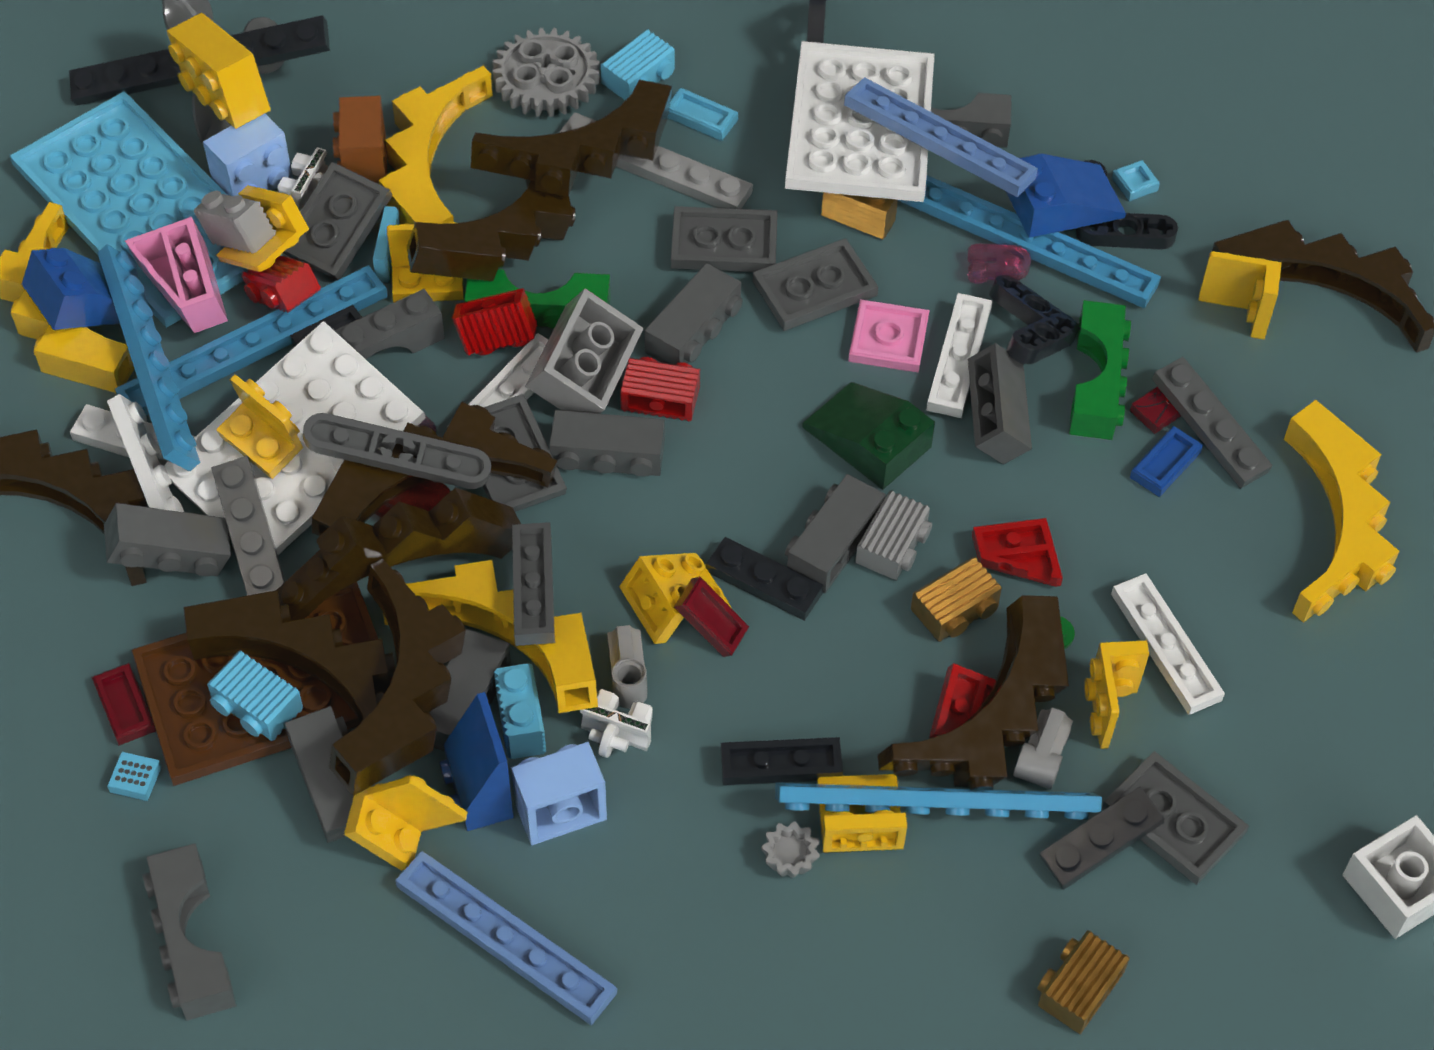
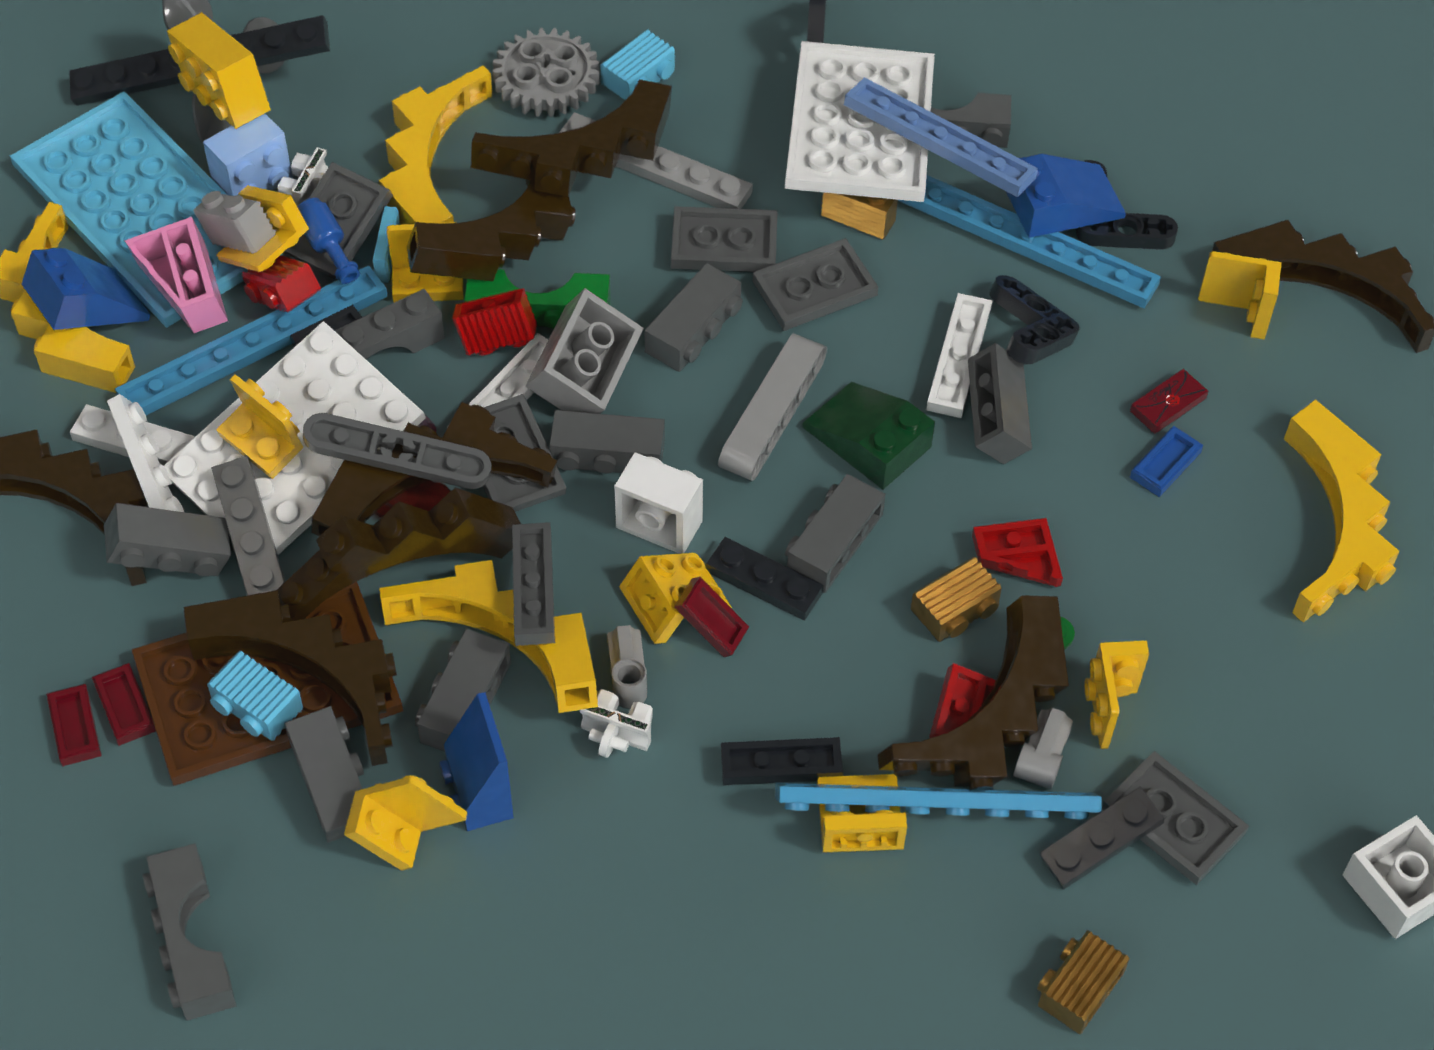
dark azure plate [97,244,200,471] -> none
medium azure tile [107,752,162,801] -> none
dark brown arch [329,558,466,796] -> none
dark orange brick [333,95,387,184] -> none
medium blue plate [395,851,617,1025] -> none
medium azure brick [494,663,546,759] -> none
light blue brick [511,742,607,846] -> none
red brick [621,357,700,422] -> none
medium azure tile [668,88,738,141] -> none
light grey piece [761,821,820,878] -> none
bright pink tile [848,299,930,373] -> none
light grey brick [855,490,932,580] -> none
clear pink plate [967,244,1031,284] -> none
green arch [1069,300,1131,440] -> none
white plate [1111,573,1225,715] -> none
medium azure tile [1112,160,1160,201] -> none
dark grey plate [1152,357,1273,489] -> none
none -> dark red tile [47,684,102,767]
none -> blue piece [298,198,360,284]
none -> white brick [614,452,703,554]
none -> light grey beam [718,333,827,481]

